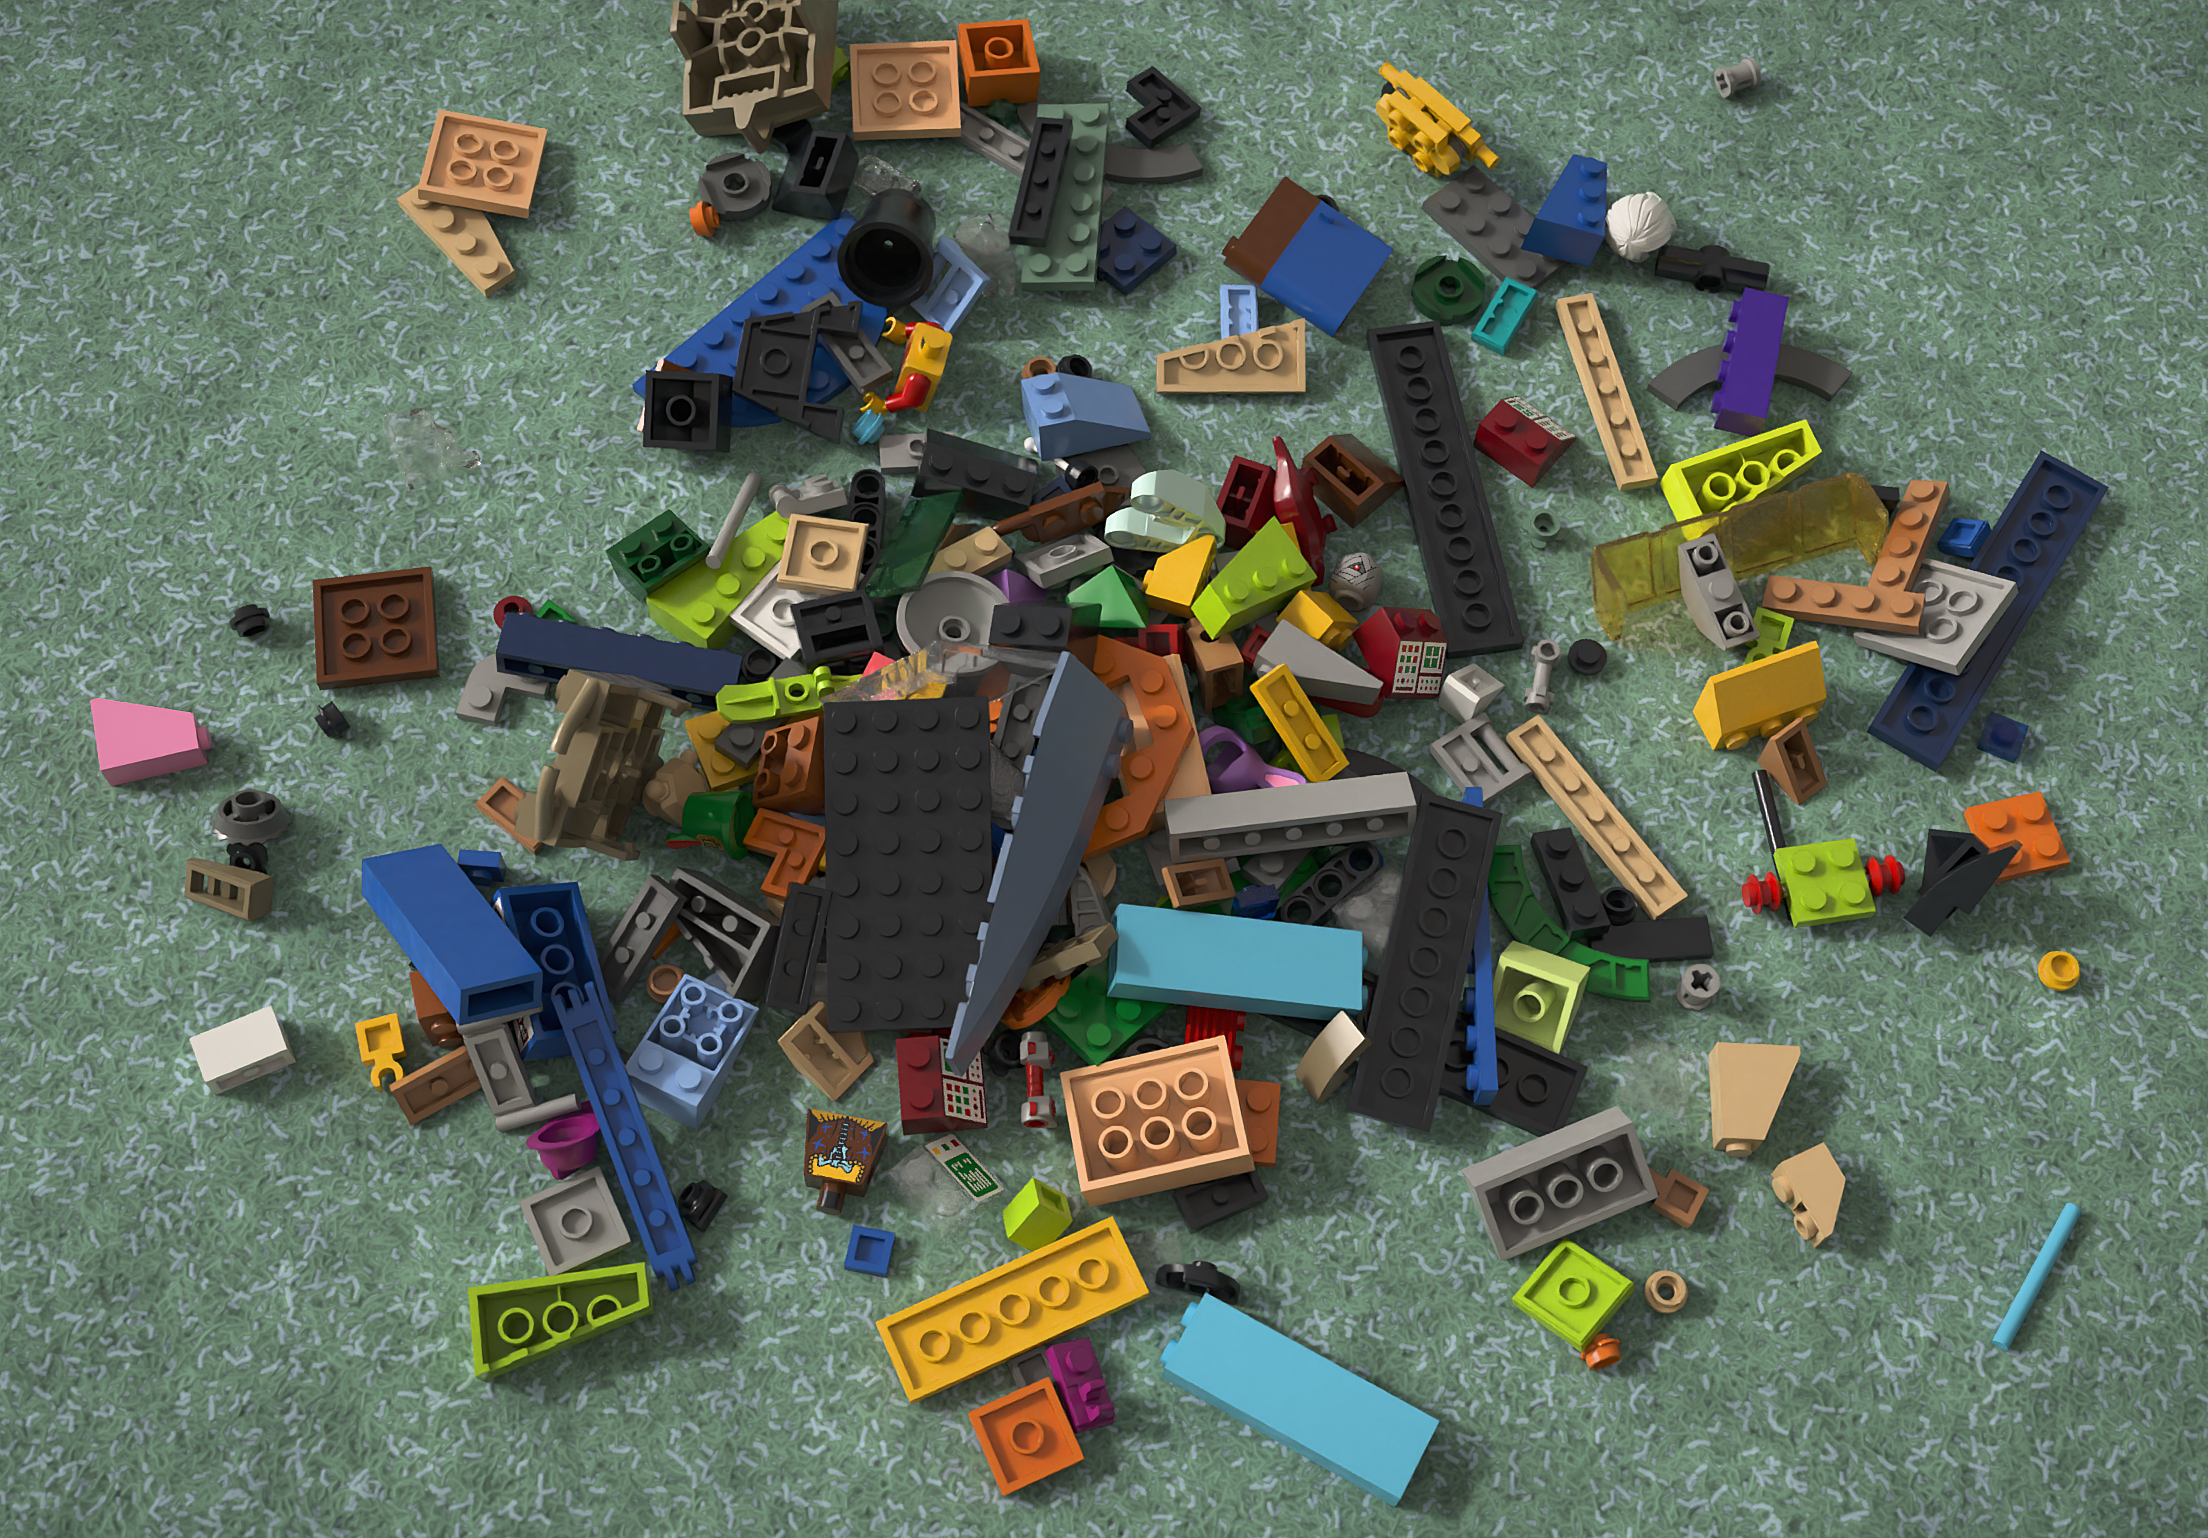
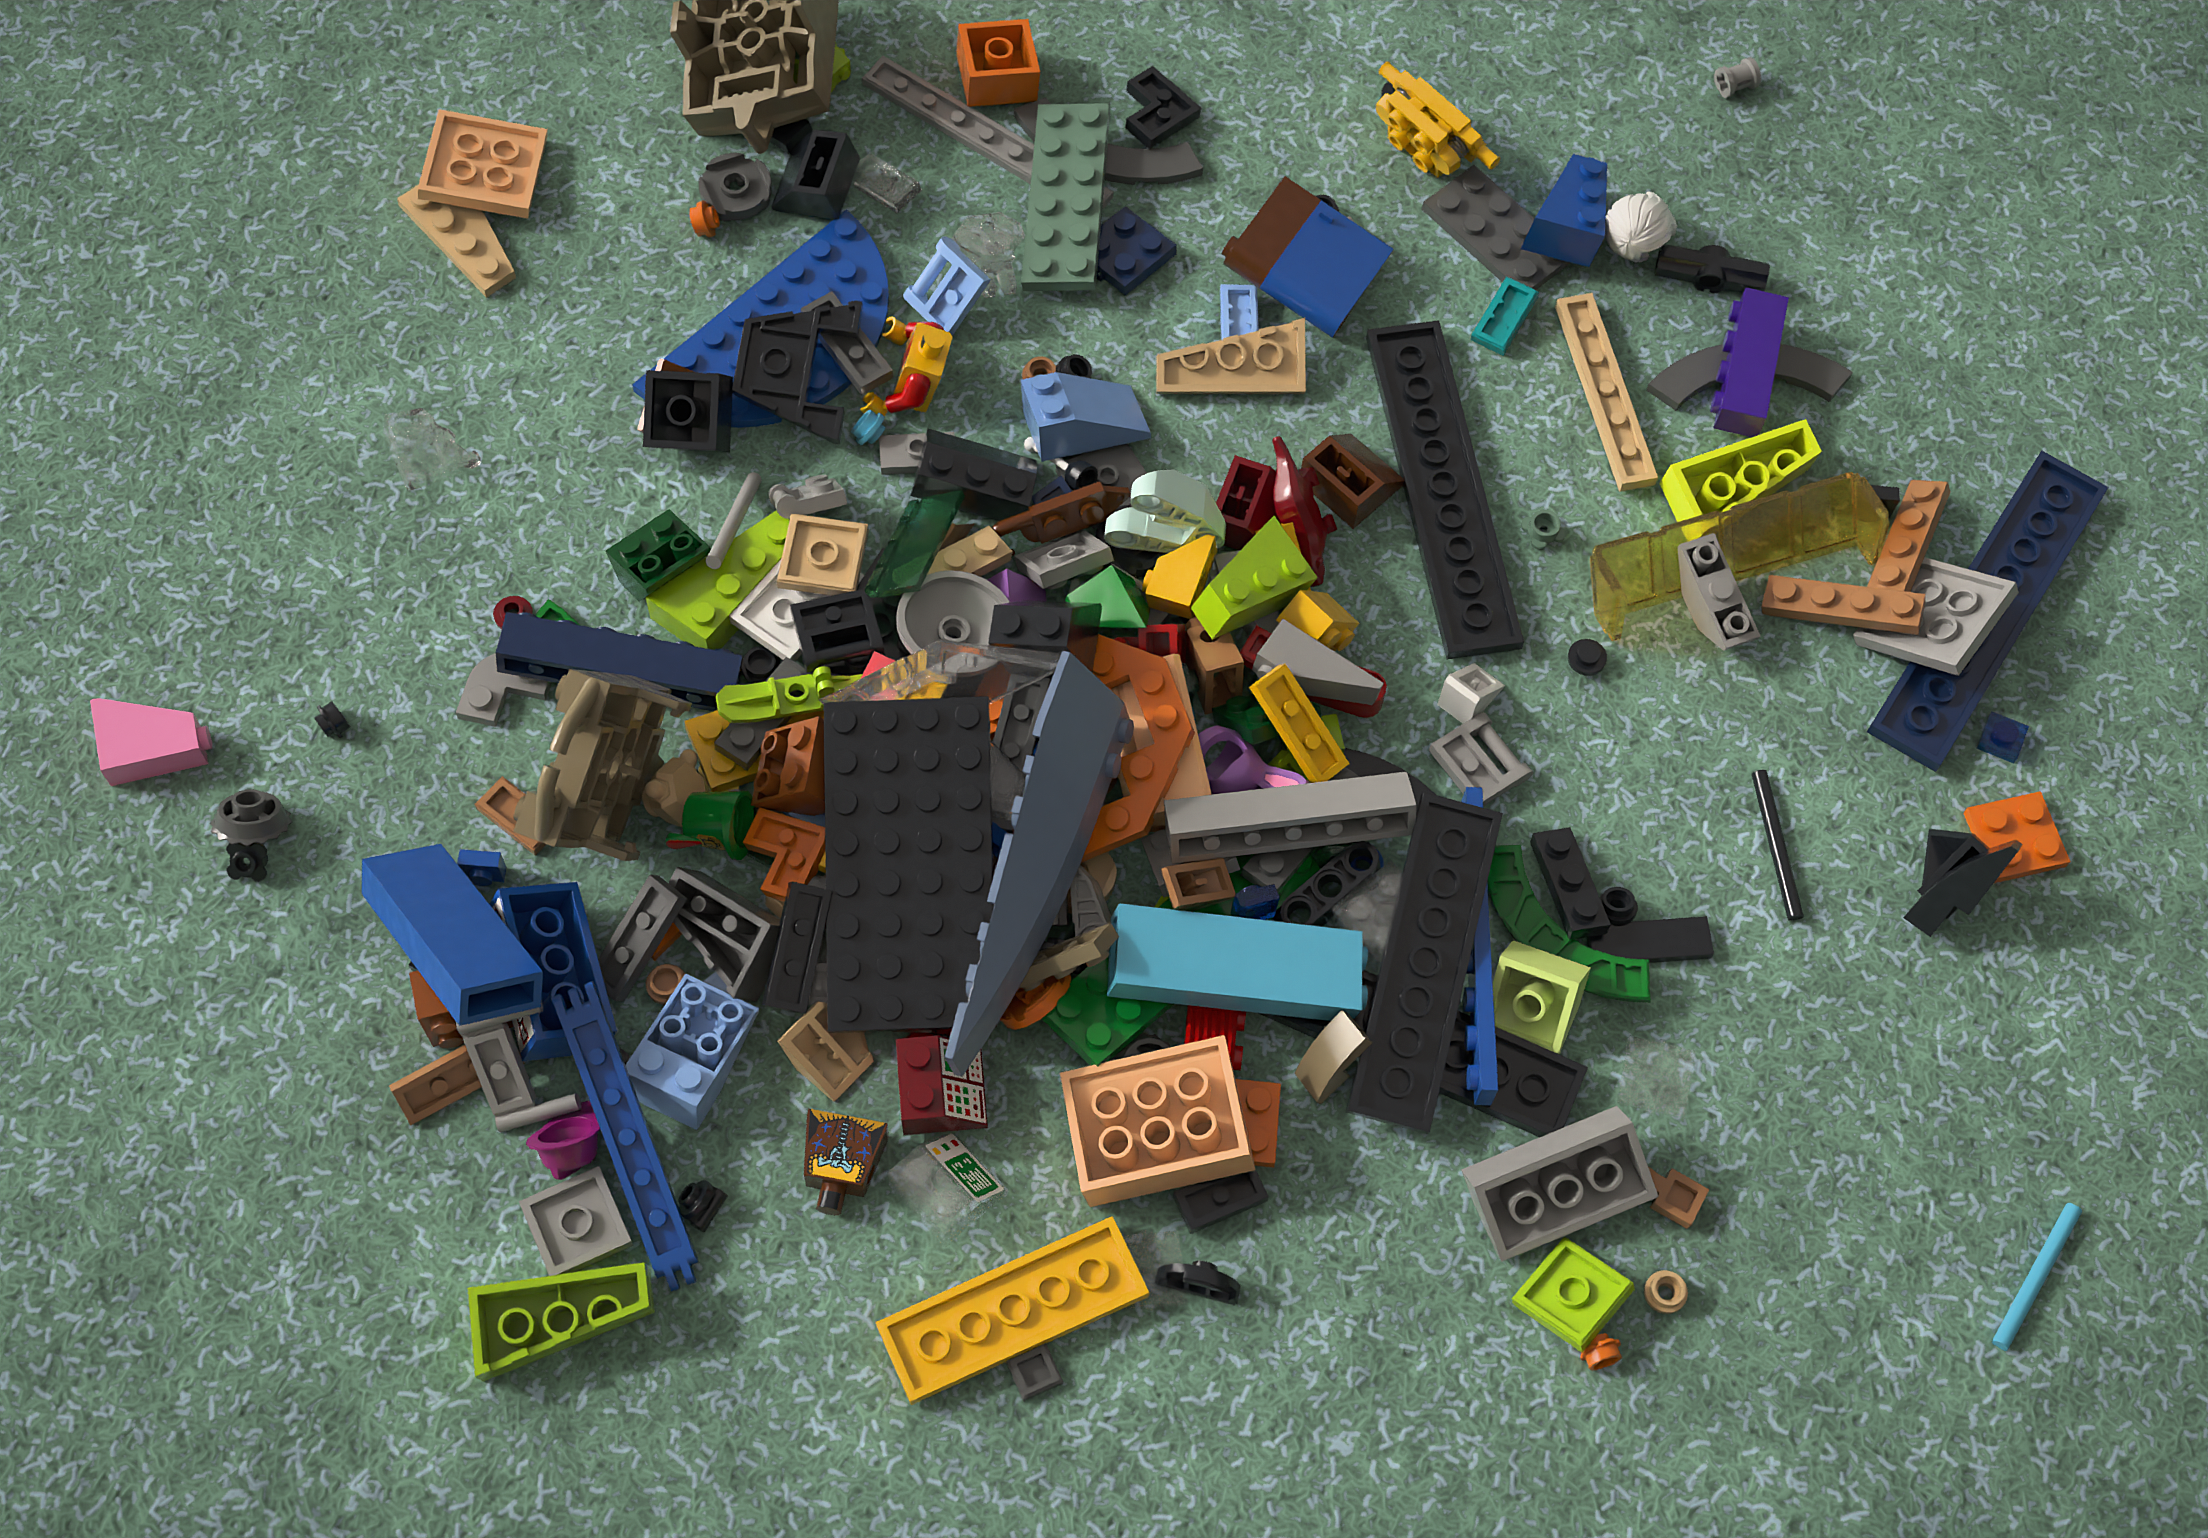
dark tan slope [184,857,274,921] -> none
white panel [189,1005,296,1095] -> none
black plate [229,604,270,637] -> none
reddish brown plate [312,566,440,691] -> none
yellow plate [355,1013,407,1092] -> none
black piece [837,188,936,308] -> none
blue tile [844,1225,896,1278] -> none
black beam [847,469,887,575] -> none
light nougat plate [850,40,961,141] -> none
orange plate [967,1376,1085,1497] -> none
black plate [982,1030,1026,1077] -> none
clear green plate [985,99,1019,129] -> none
lime panel [1002,1177,1073,1252] -> none
black plate [1008,117,1074,247] -> none
light grey piece [1020,1031,1059,1129] -> none
magenta plate [1045,1337,1116,1434] -> none
medium azure brick [1160,1292,1439,1507] -> none
light grey head [1328,553,1384,612] -> none
dark red slope [1352,606,1448,700] -> none
dark green plate [1411,256,1485,326] -> none
dark red slope [1473,396,1577,488] -> none
tan plate [1505,714,1688,920] -> none
light grey bar [1523,639,1562,714] -> none
light grey bush [1676,964,1720,1011] -> none
yellow slope [1693,641,1827,751] -> none
tan slope [1708,1042,1801,1157] -> none
lime plate [1742,838,1905,928] -> none
lime plate [1743,606,1794,665] -> none
medium nougat slope [1757,718,1828,805] -> none
tan slope [1771,1142,1846,1248] -> none
blue tile [1937,518,1992,557] -> none
yellow plate [2037,951,2080,991] -> none

